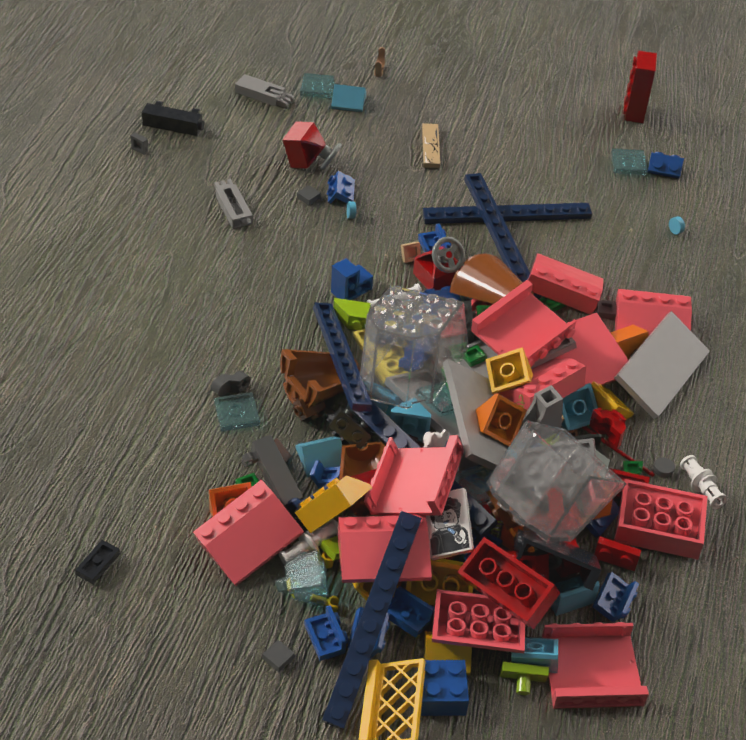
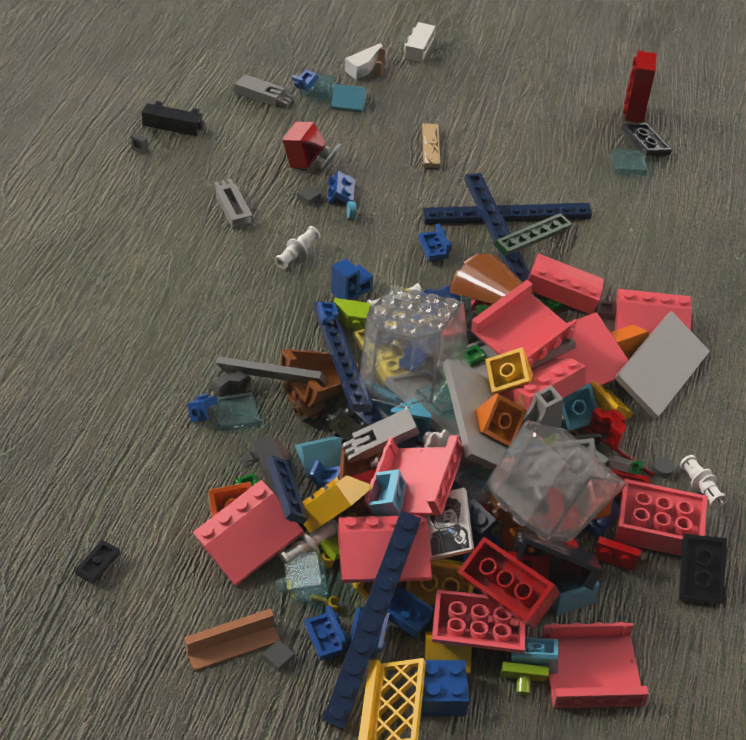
tan tile [401,241,421,263] -> none
piece [413,237,465,291] -> none
blue bracket [592,572,639,623] -> none
blue bracket [647,152,684,179] -> none
medium azure tile [669,216,685,234] -> none
none -> nougat panel [184,608,280,671]
none -> blue bracket [187,394,218,422]
none -> dark grey tile [216,356,328,387]
none -> dark blue plate [266,455,308,524]
none -> white piece [274,226,320,270]
none -> blue bracket [291,69,319,91]
none -> blue tile [316,302,339,325]
none -> light grey hinge [342,408,420,463]
none -> white slope [345,43,382,80]
none -> medium azure panel [369,469,407,516]
none -> white brick [403,22,435,62]
none -> plate [494,213,572,256]
none -> dark grey tile [608,456,634,473]
none -> black tile [620,123,672,156]
none -> black tile [678,534,727,604]

